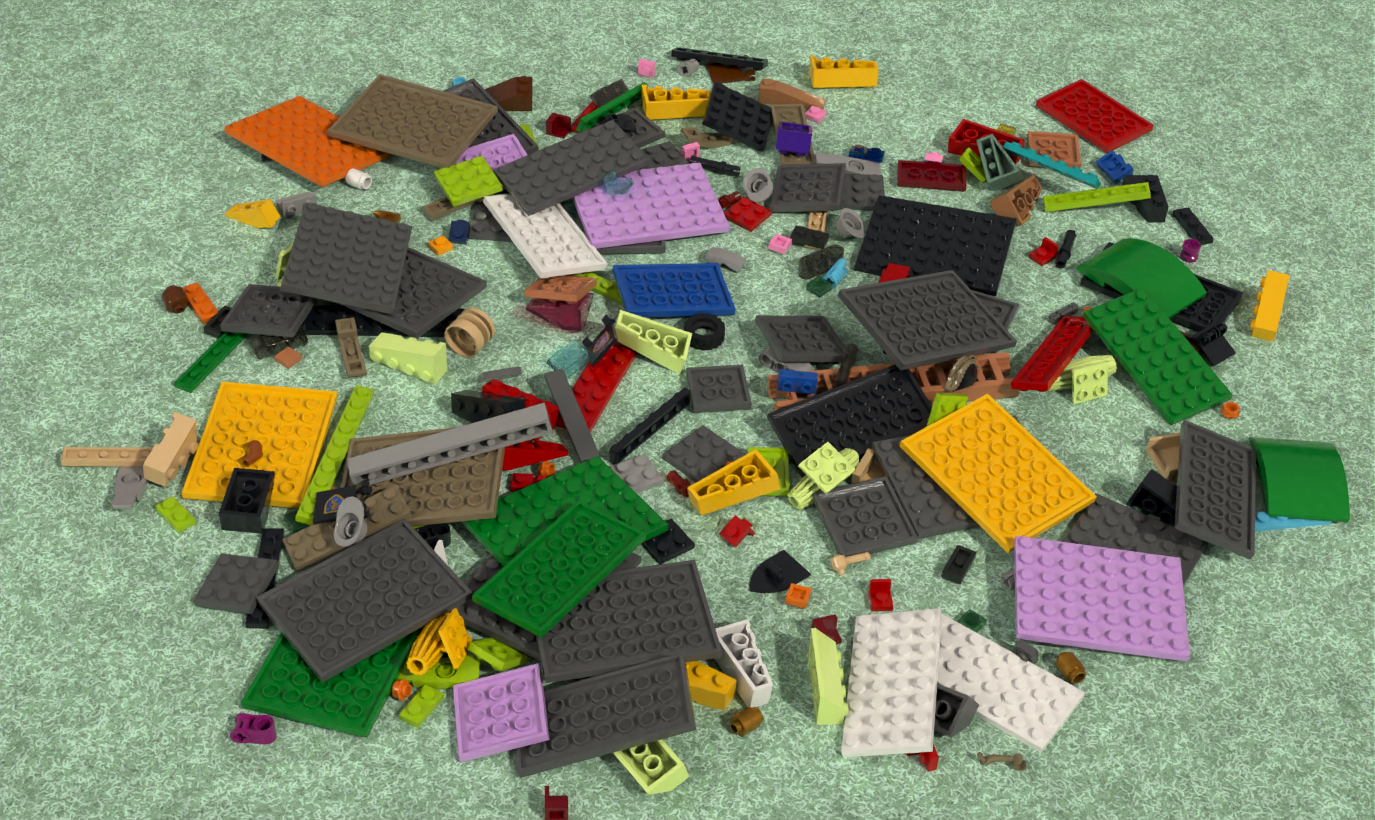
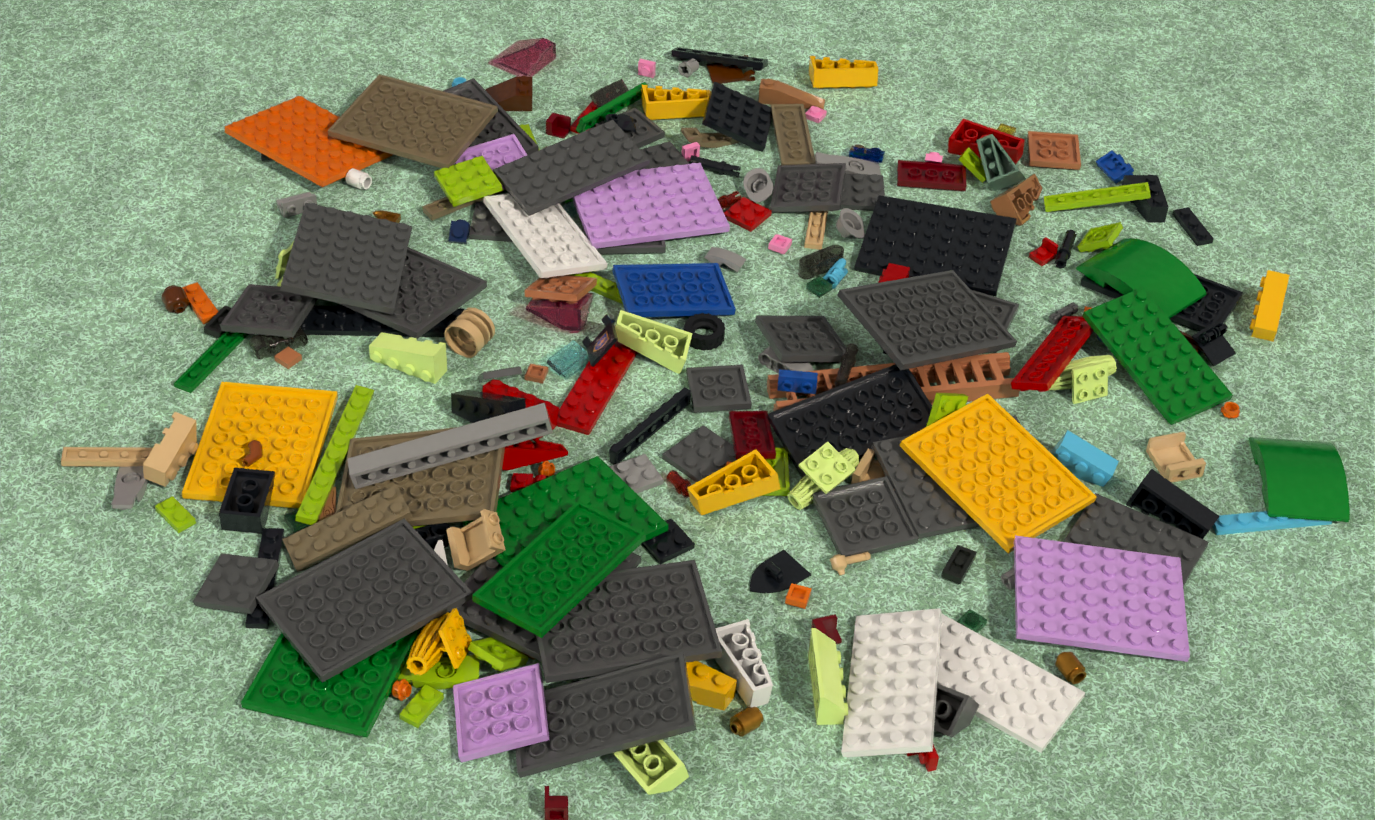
yellow slope [224,199,281,229] -> none
magenta piece [230,713,277,745] -> none
black flag [313,480,372,525] -> none
light grey piece [334,496,368,547] -> none
dark tan slope [335,317,367,378] -> none
light orange plate [428,236,453,256] -> none
dark grey tile [544,368,600,463] -> none
clear light blue bracket [603,170,634,195] -> none
red bracket [719,515,755,547] -> none
dark purple slope [776,121,812,156] -> none
pearl dark grey plate [790,225,829,250] -> none
red bracket [868,579,893,612] -> none
dark tan hat [944,355,979,393] -> none
dark tan piece [977,752,1026,771] -> none
teal plate [1003,141,1101,189] -> none
dark grey plate [1015,639,1038,664] -> none
red plate [1036,79,1154,153] -> none
dark grey plate [1175,420,1256,560] -> none
magenta wheel [1180,239,1201,263] -> none
none -> tan panel [446,509,505,571]
none -> clear pink slope [488,38,556,77]
none -> nougat tile [525,364,548,383]
none -> dark red tile [729,411,776,459]
none -> medium azure wedge [1050,430,1119,487]
none -> lime plate [1077,222,1123,252]

